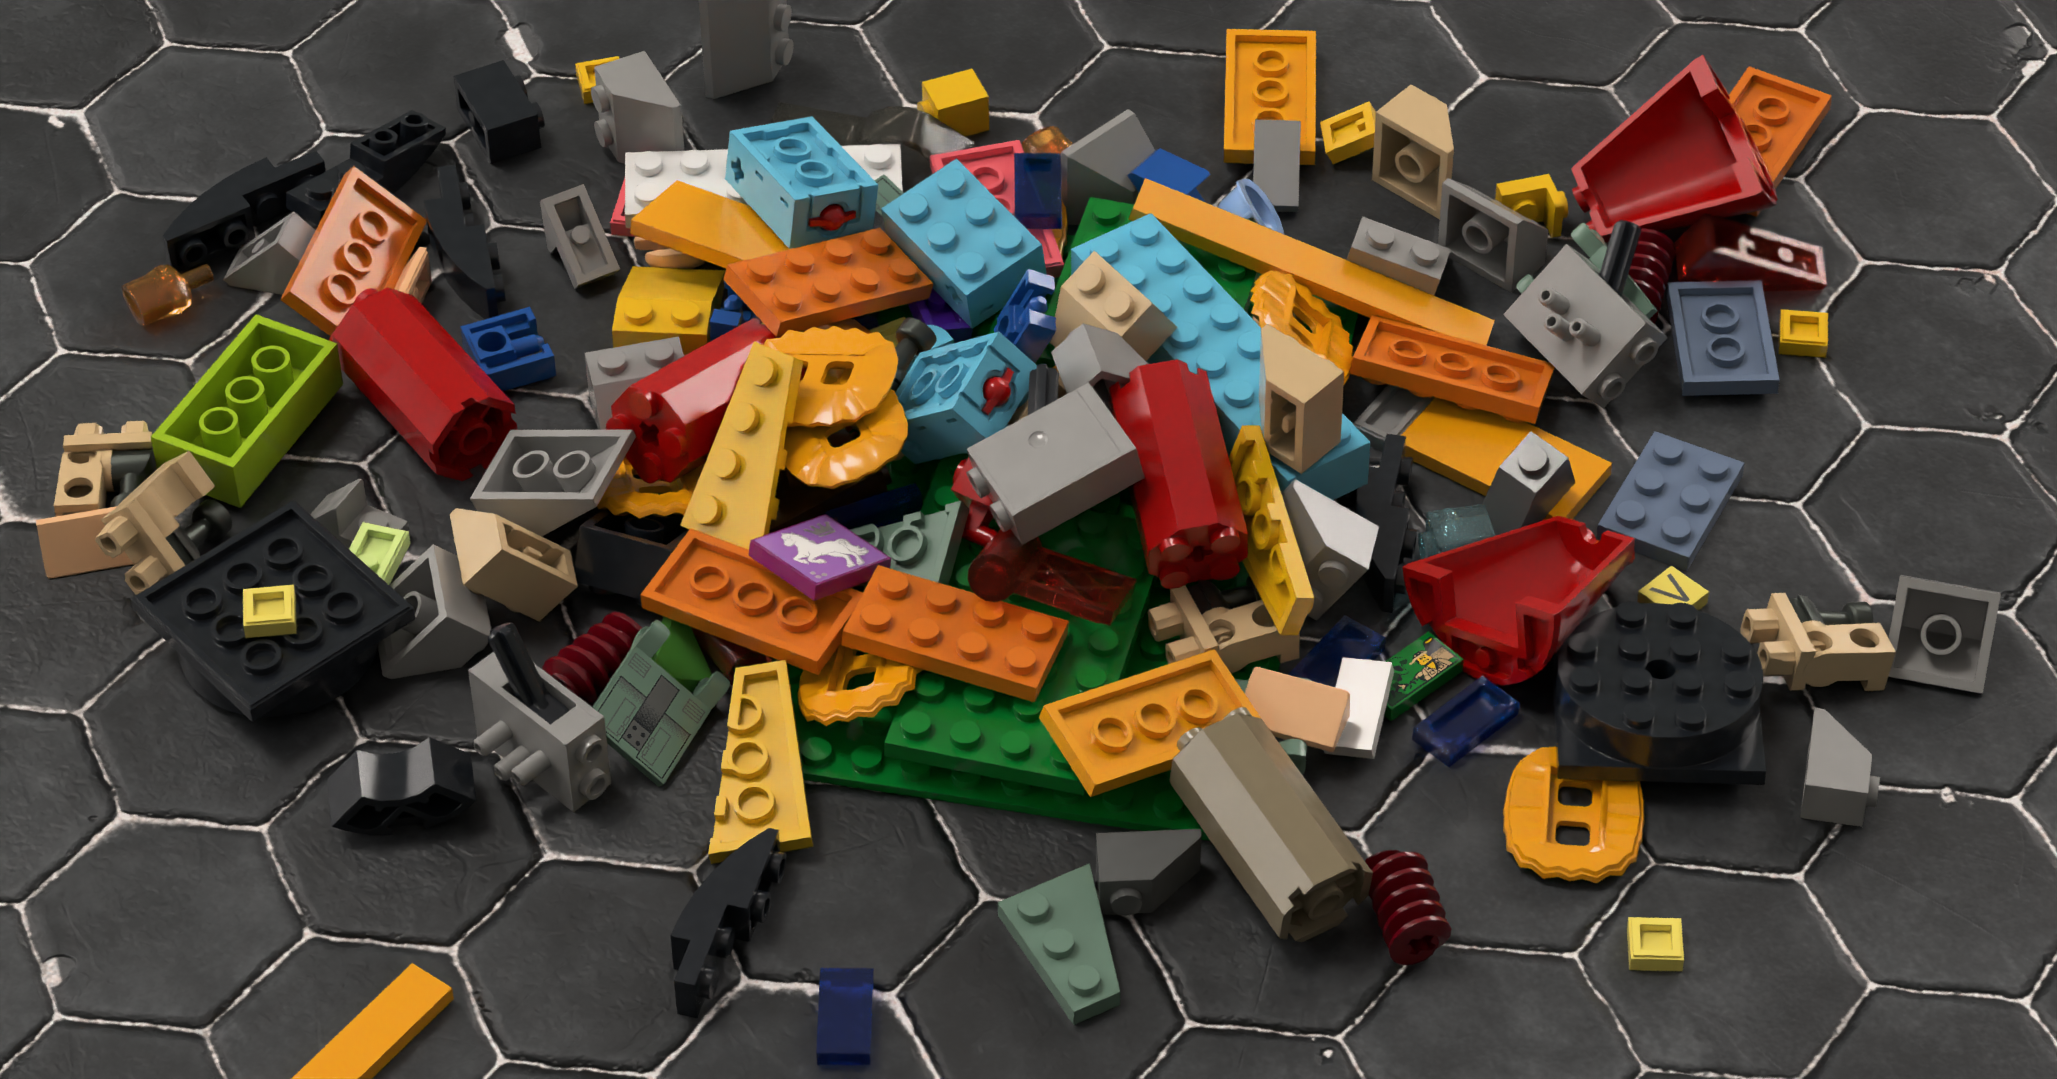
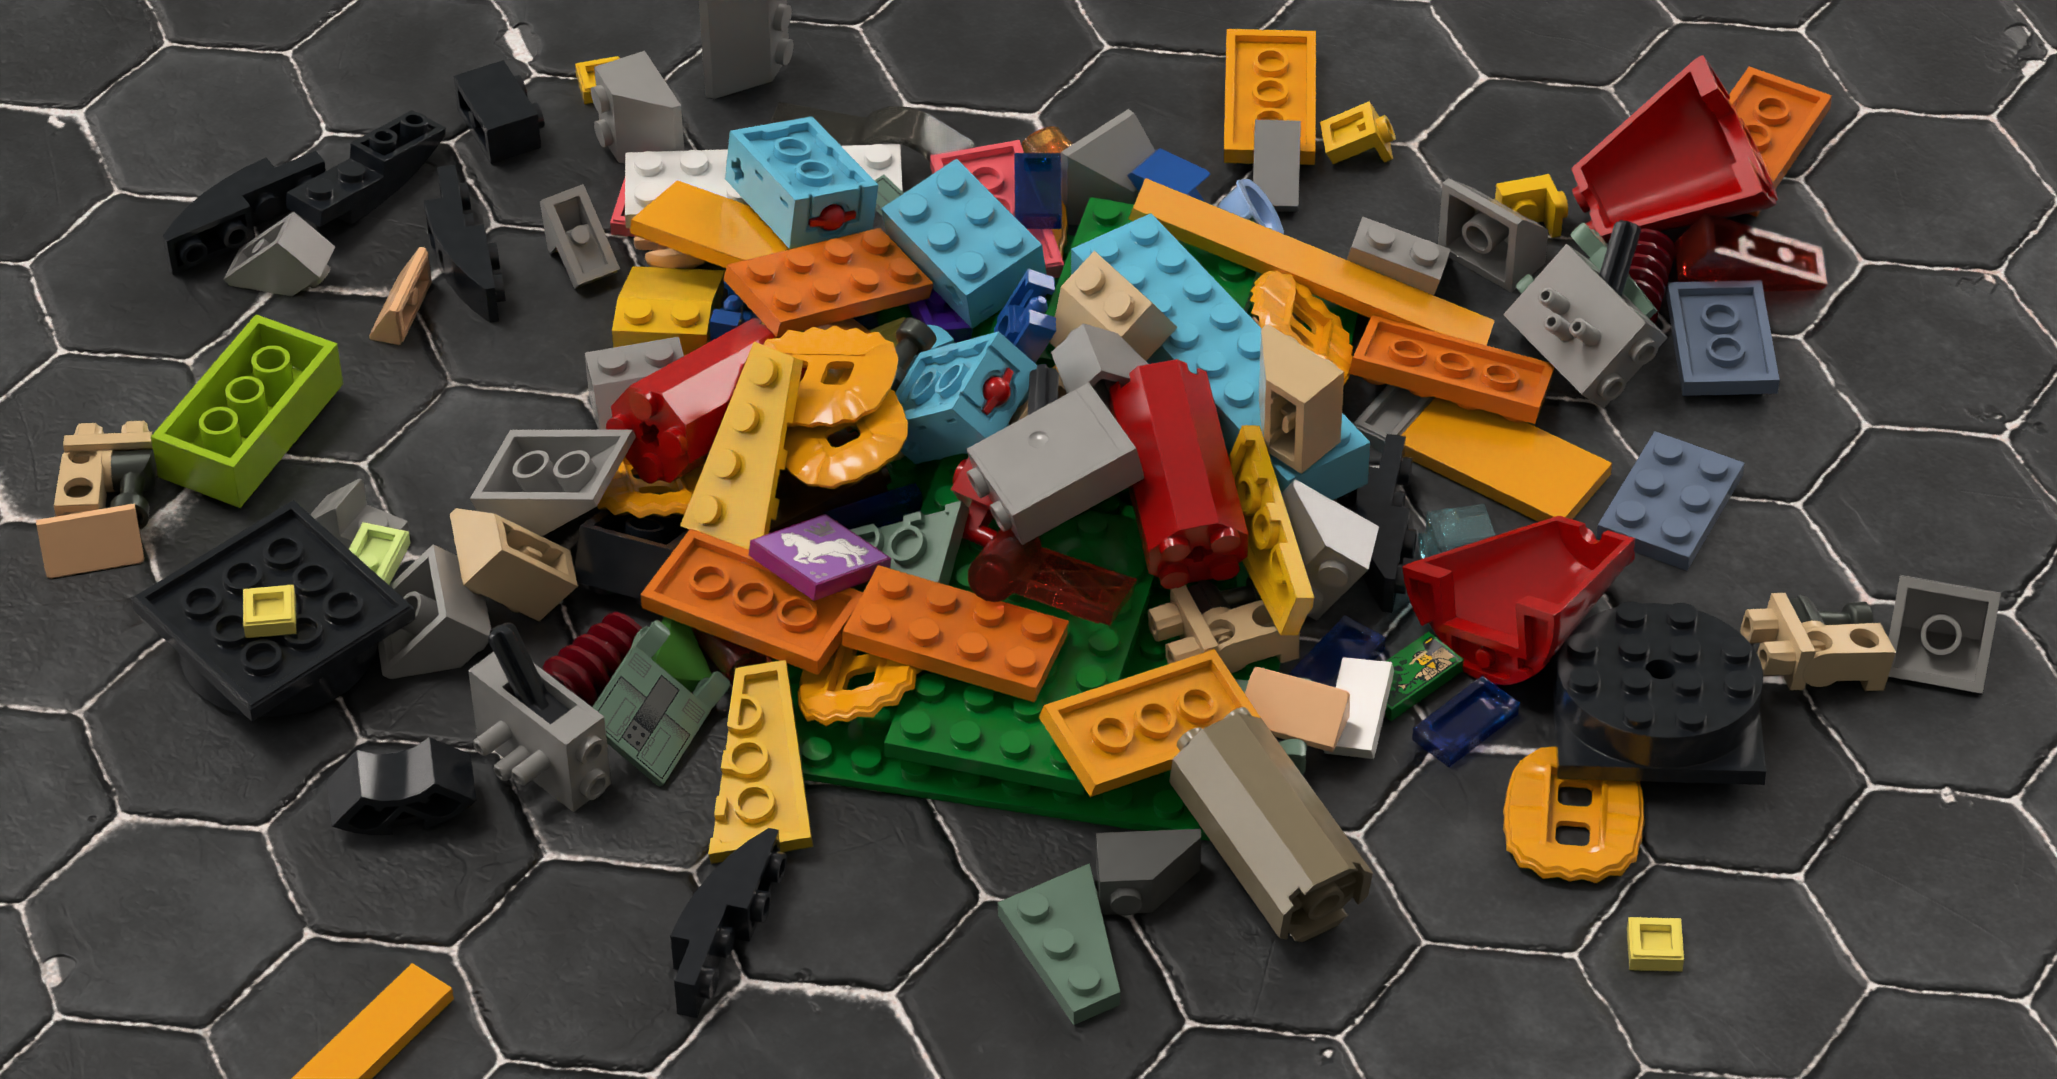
tan hips [95,451,232,595] -> none
clear orange piece [122,264,214,327] -> none
orange plate [280,166,426,336] -> none
red brick [329,287,518,481] -> none
blue brick [460,307,556,391] -> none
clear blue tile [816,968,874,1065] -> none
yellow brick [917,69,989,144] -> none
dark red piece [1365,850,1452,966] -> none
tan slope [1372,84,1454,220] -> none
dark grey slope [1474,431,1576,537] -> none
light yellow tile [1637,566,1709,610] -> none
yellow tile [1778,309,1828,358] -> none
light grey slope [1800,708,1880,827] -> none

